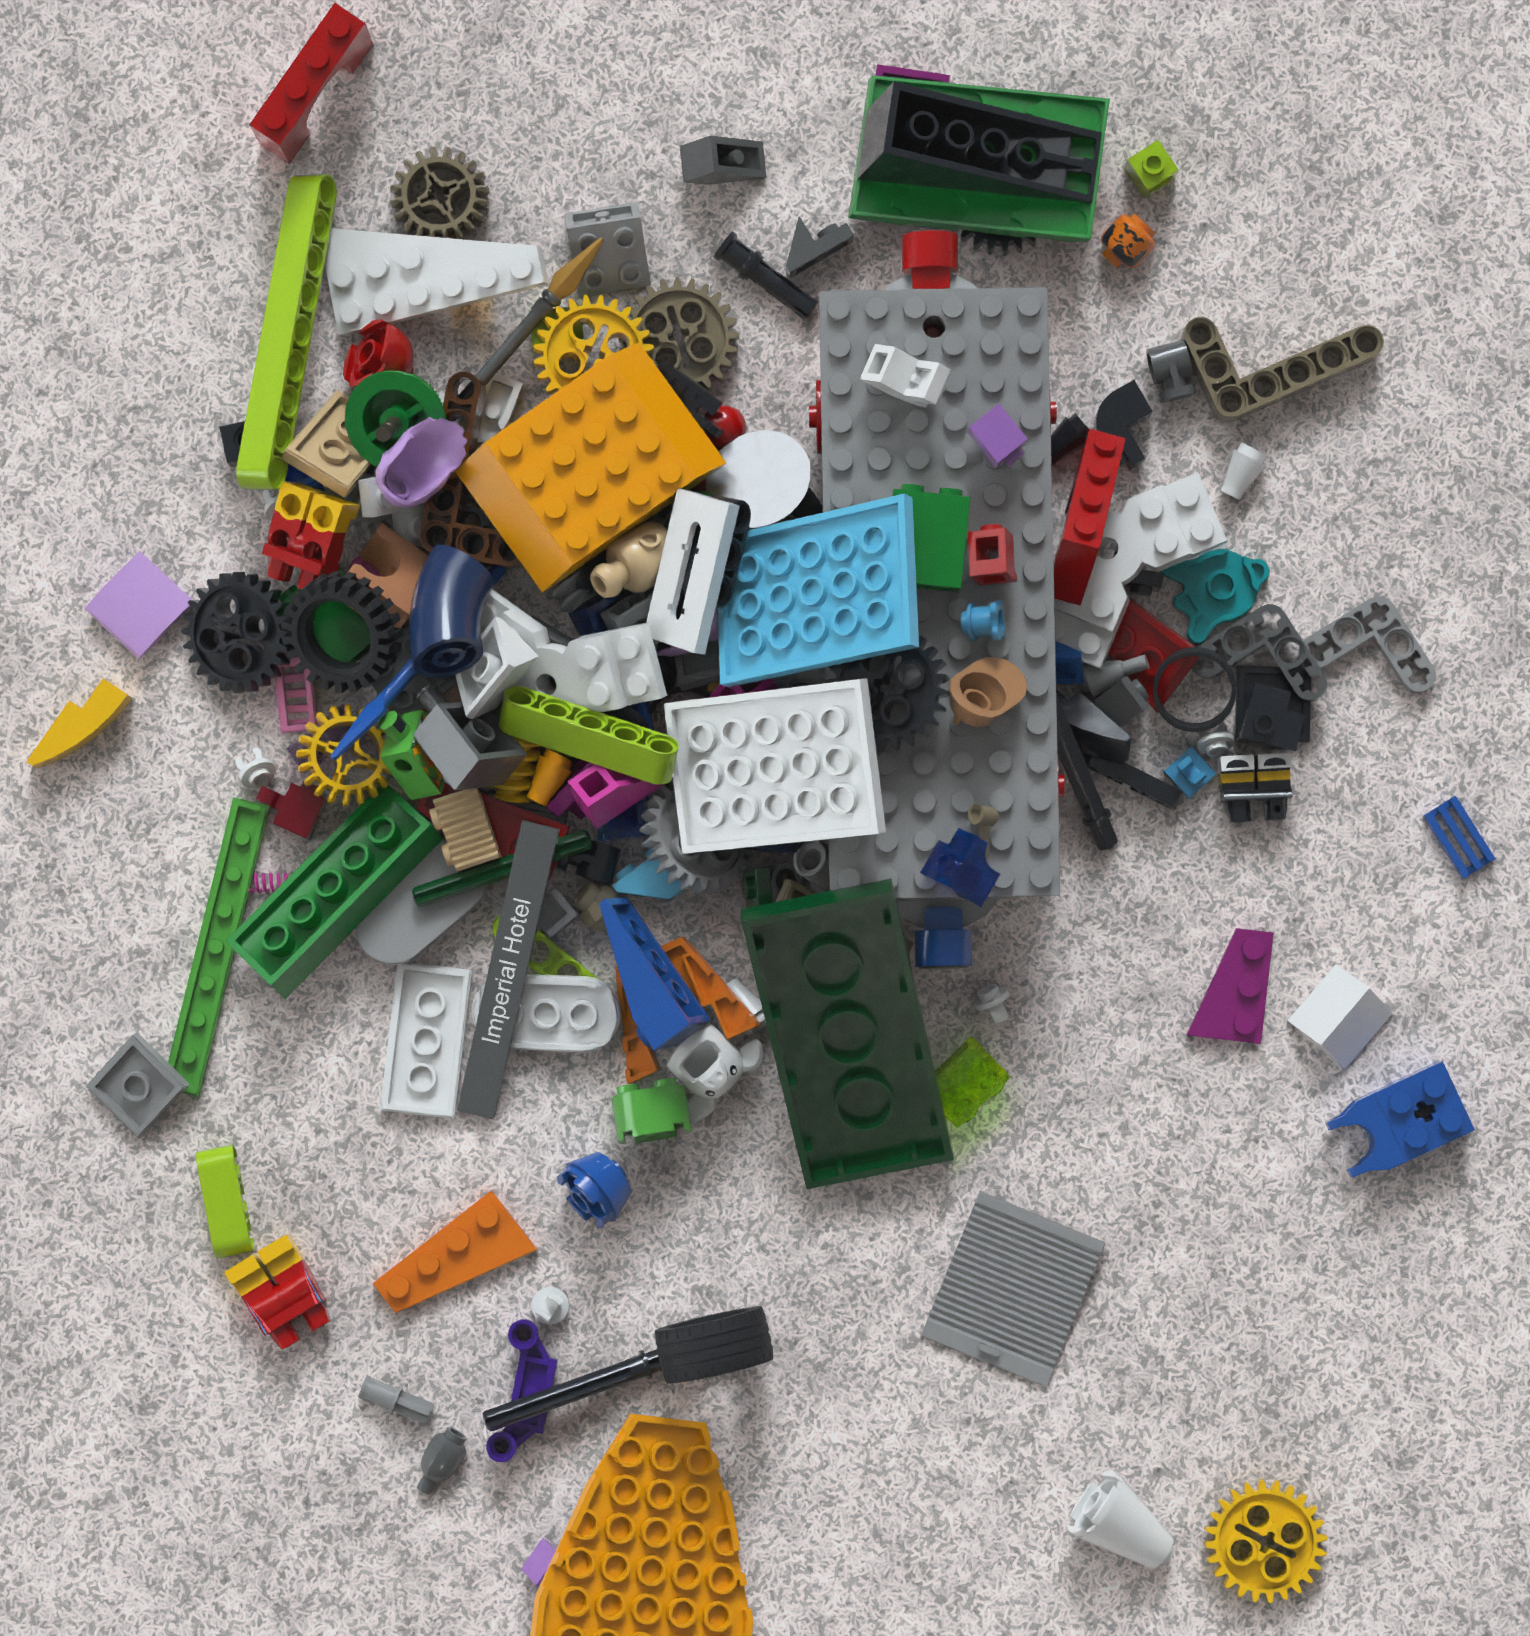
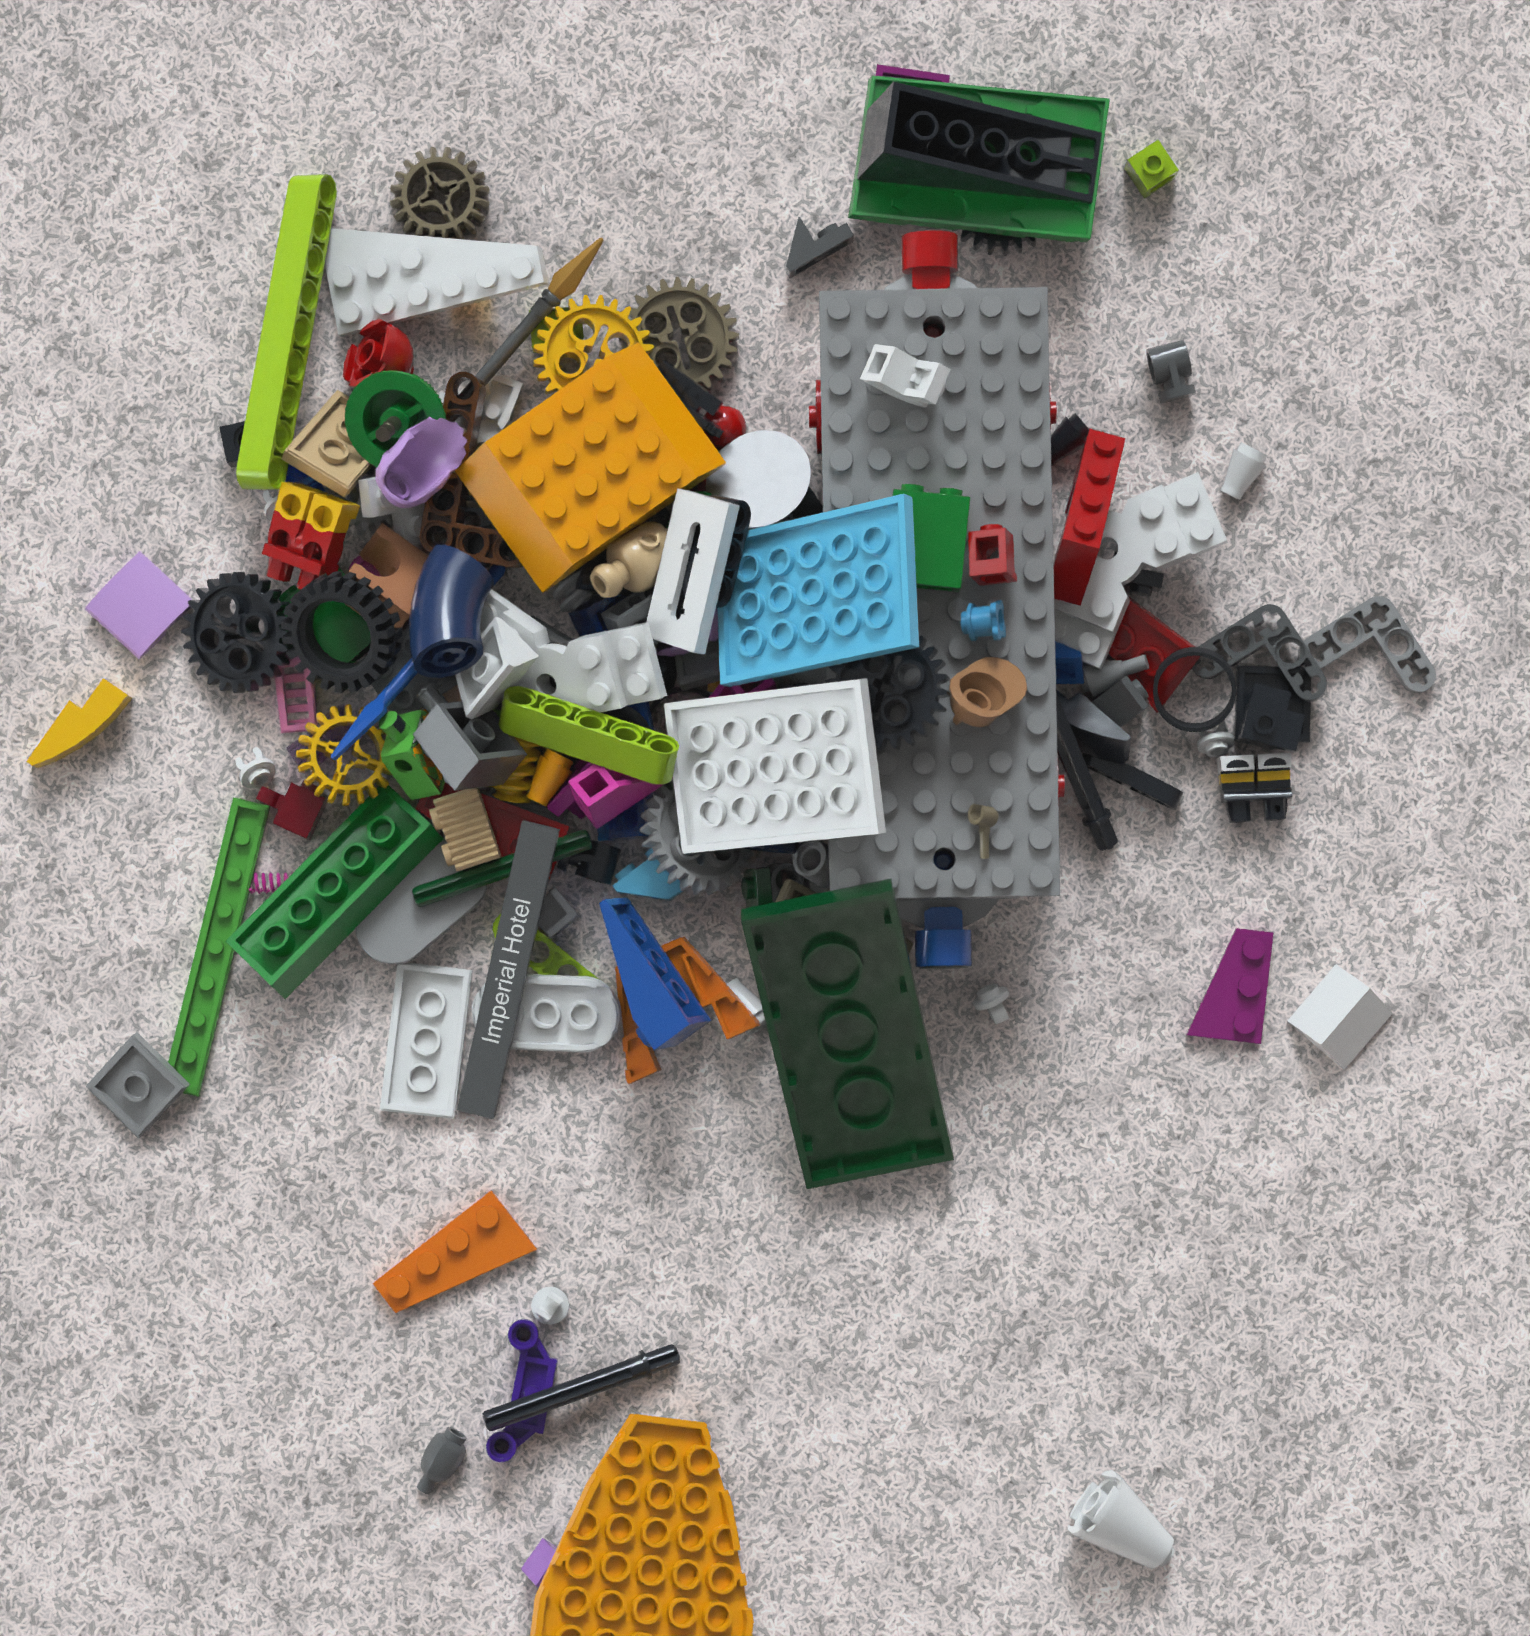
lime beam [196,1144,254,1259] -> none
red hips [224,1234,331,1350] -> none
red arch [249,2,374,164] -> none
light grey axle [358,1375,434,1424] -> none
blue cone [557,1152,631,1228] -> none
light grey bracket [565,202,651,297] -> none
dark tan rock [572,881,620,932] -> none
bright green brick [611,1078,692,1144] -> none
black tyre [655,1306,774,1384] -> none
white piece [667,1023,764,1124] -> none
dark grey slope [679,135,767,185] -> none
black pin [713,231,819,321] -> none
clear blue brick [920,828,1001,907] -> none
light grey door [921,1190,1105,1387] -> none
clear neon green bracket [935,1036,1011,1128] -> none
medium lavender brick [967,404,1028,468] -> none
black brick [1093,380,1153,471] -> none
orange head [1101,213,1156,269] -> none
teal tile [1160,549,1270,645] -> none
dark azure tile [1163,746,1217,799] -> none
dark tan beam [1181,316,1384,423] -> none
yellow gear [1203,1478,1327,1603] -> none
blue brick [1325,1061,1475,1178] -> none
blue tile [1423,796,1496,879] -> none

